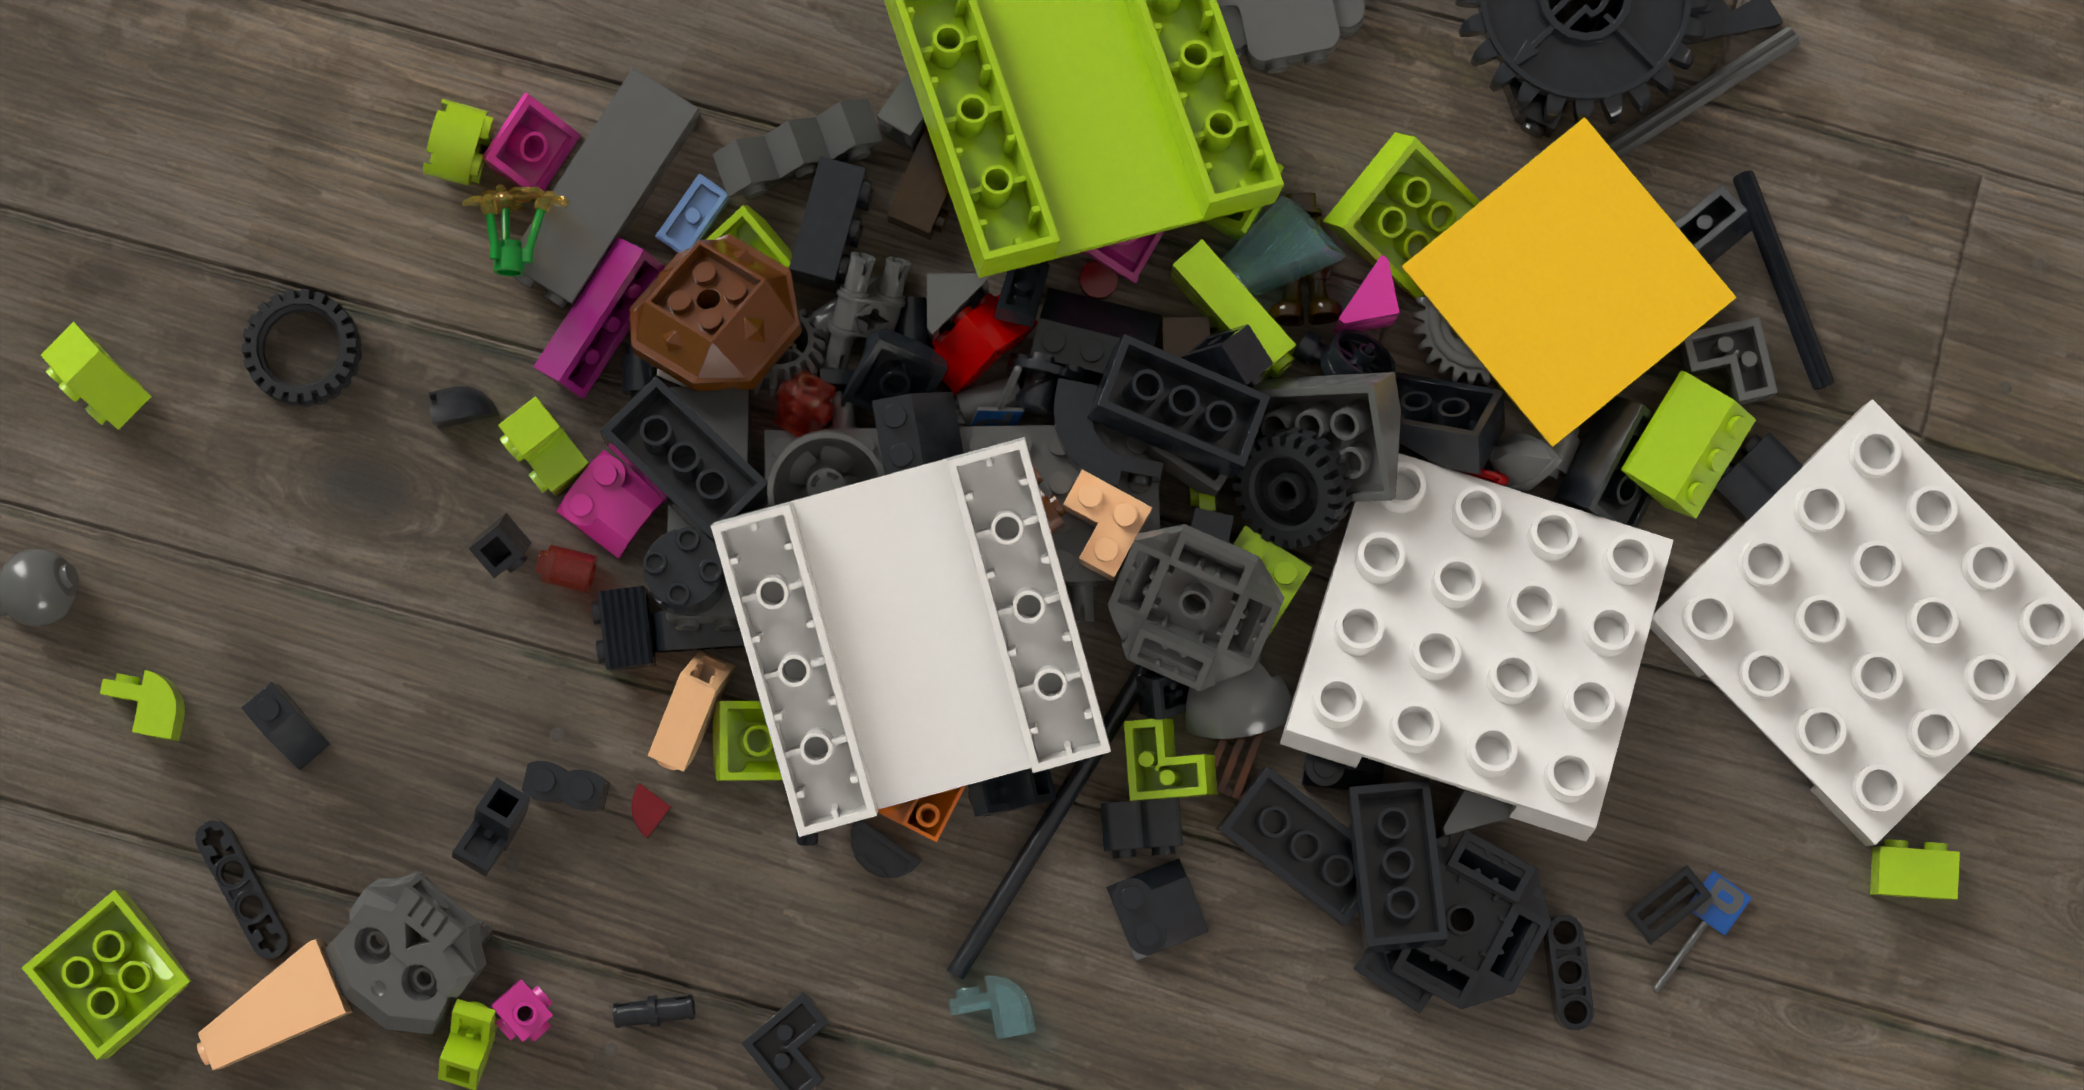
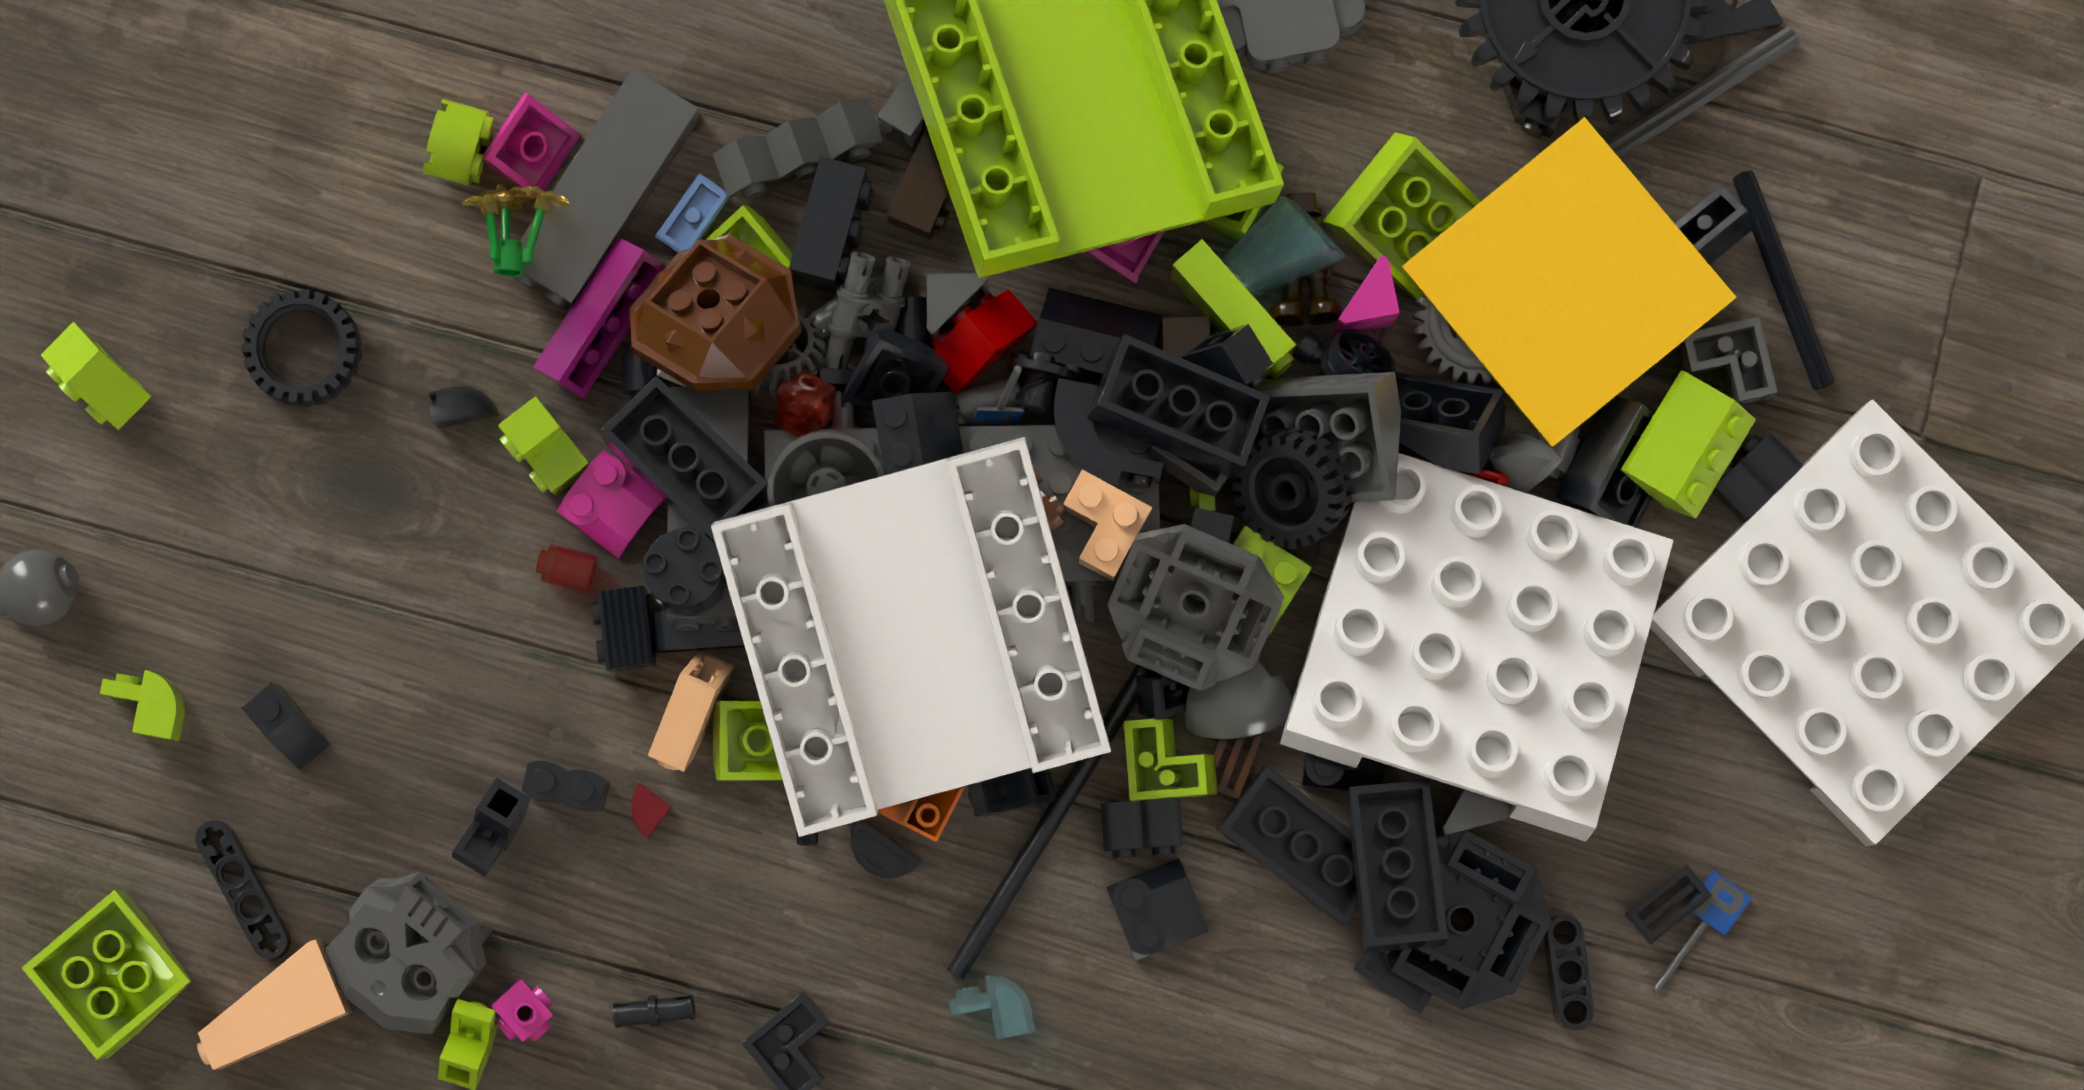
black brick [469,513,532,578] -> none
black hinge [994,261,1050,328] -> none
dark red tile [1079,260,1118,300] -> none
lime brick [1870,839,1960,900] -> none

